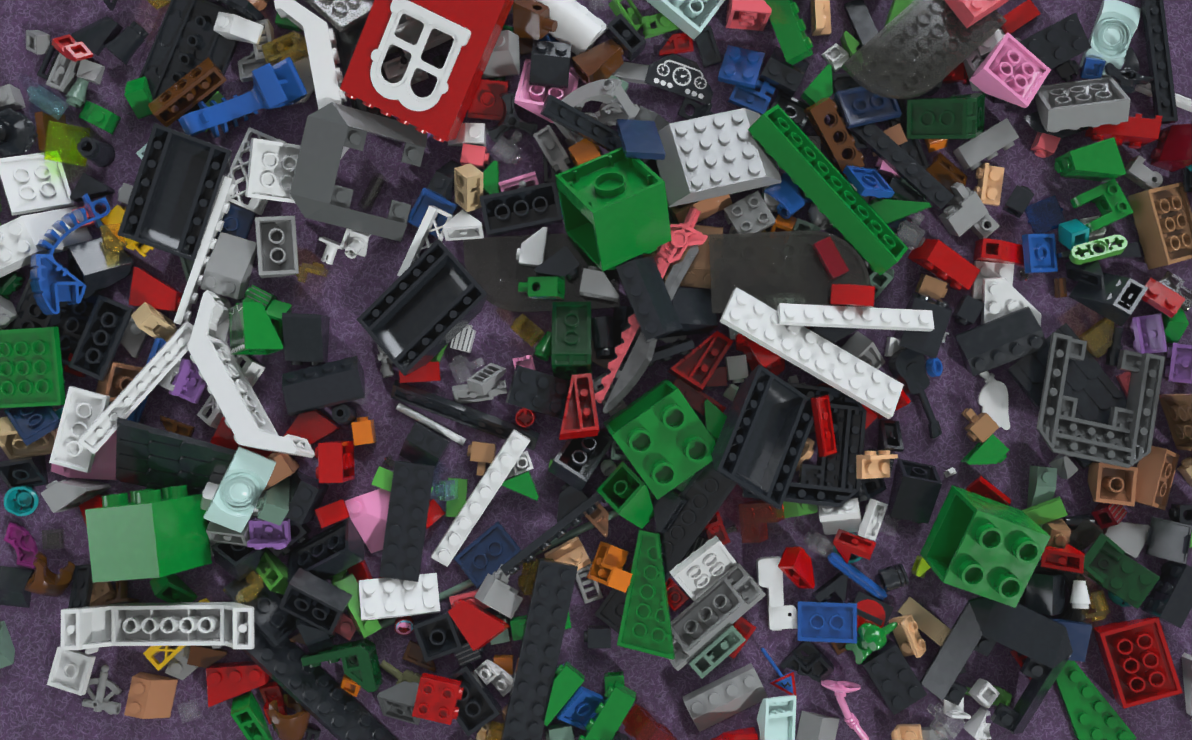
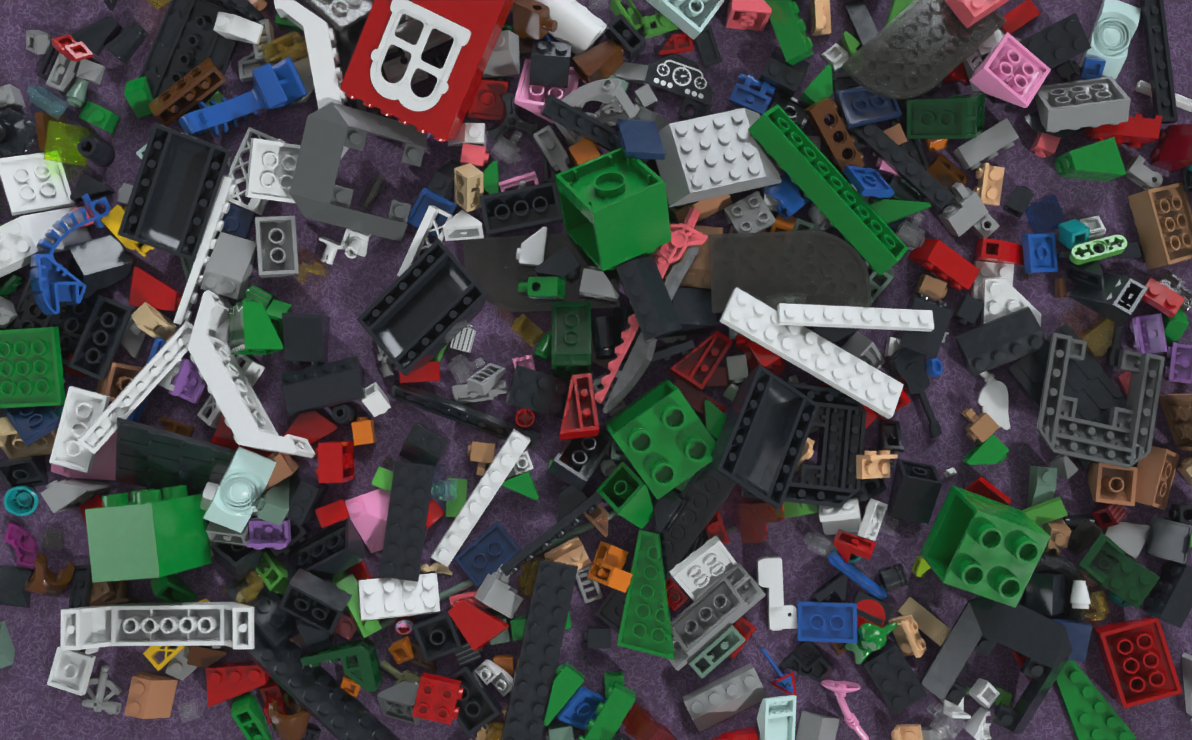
clear yellow bracket [100,223,128,252] -> none
white bar [396,403,467,446] -> none
blue plate [718,45,765,89] -> none
red slope [778,546,815,589] -> none
red tile [811,395,837,457] -> none
dark red slope [812,236,849,281] -> none
red slope [830,284,875,307] -> none
red slope [1041,544,1085,574] -> none
green brick [1070,178,1133,234] -> none
black animal [1105,47,1155,93] -> none
none -> white brick [362,382,391,417]
none -> orange slope [388,636,414,665]
none -> tan piece [421,562,452,576]
none -> light grey plate [633,84,658,109]

